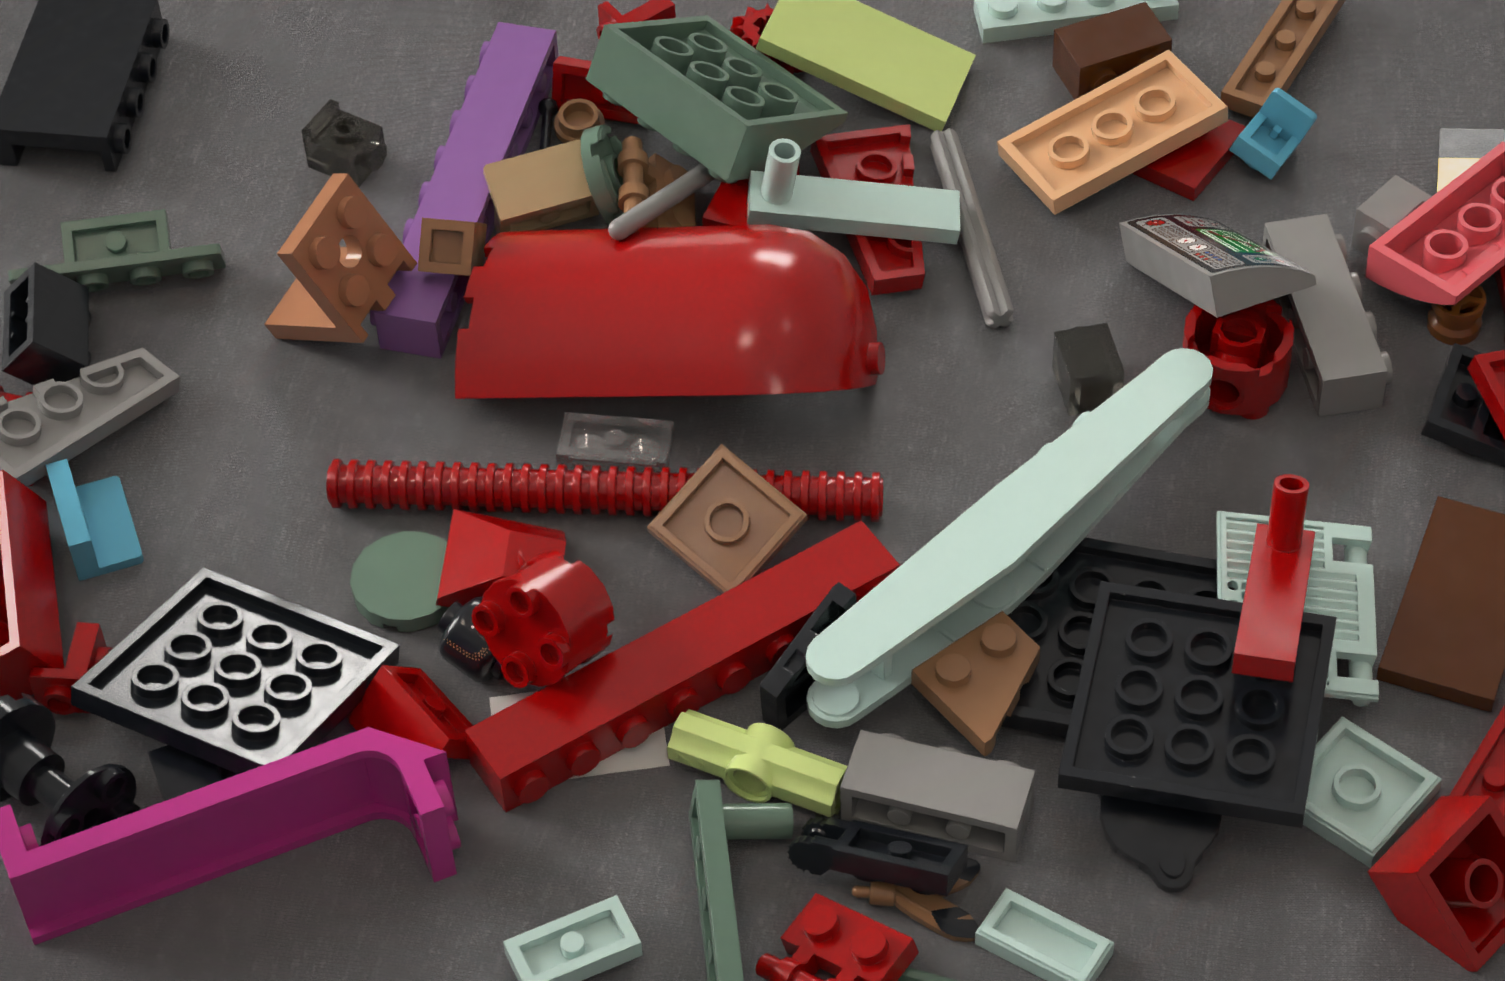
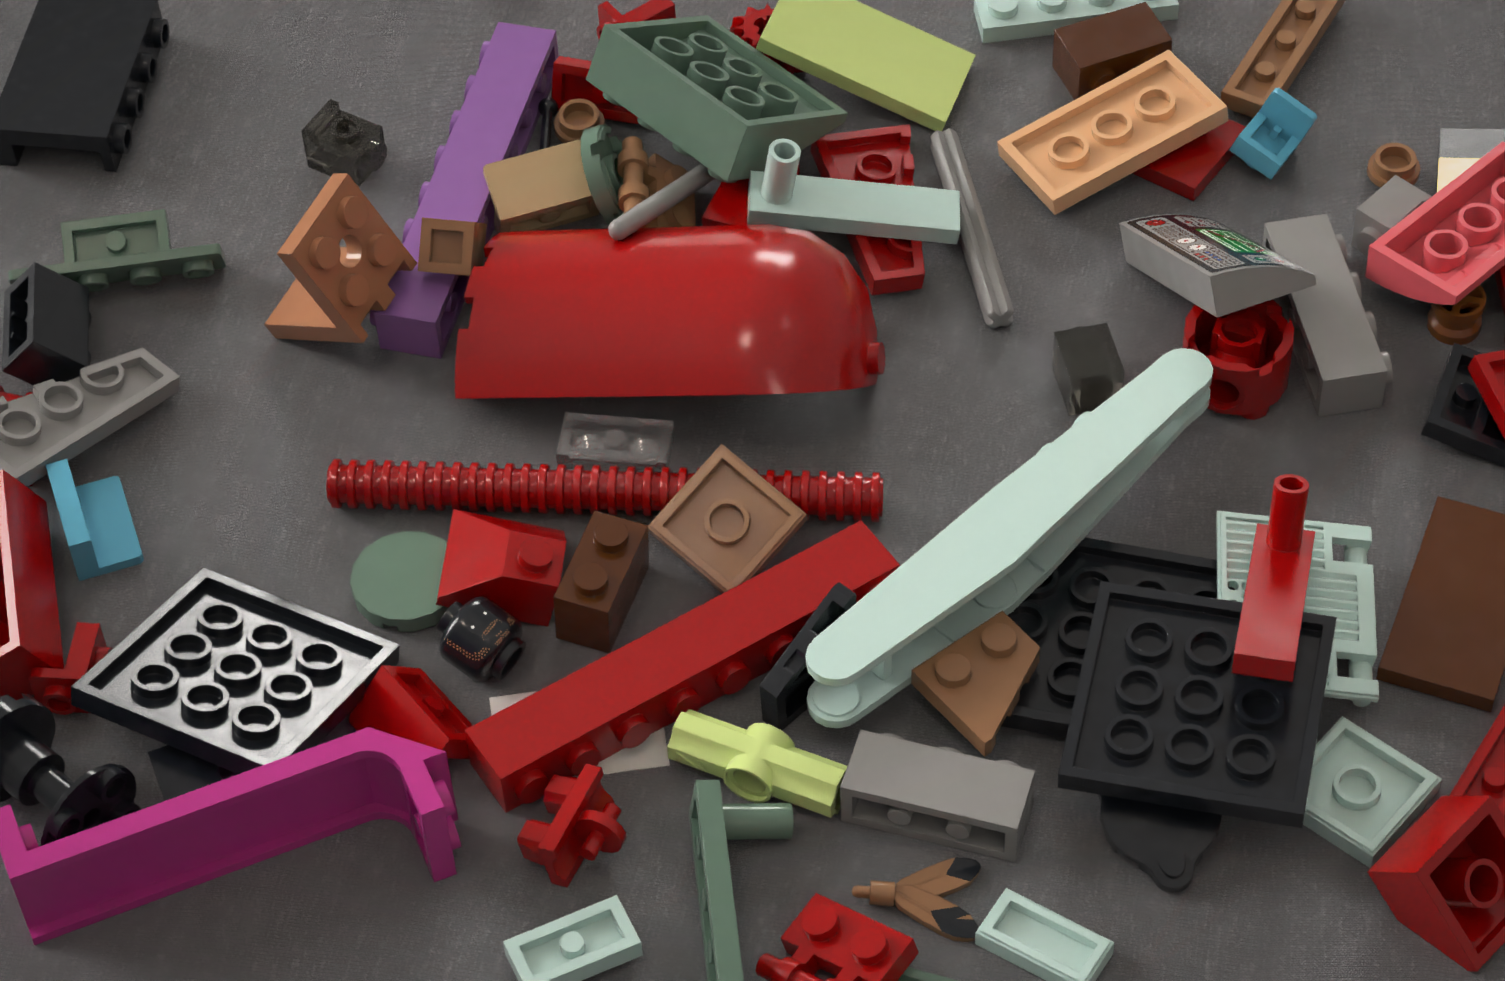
red brick [471,551,615,688] -> none
black hinge [787,815,968,896] -> none
none -> red hips [517,764,627,888]
none -> reddish brown brick [553,510,649,653]
none -> medium nougat plate [1367,143,1420,188]

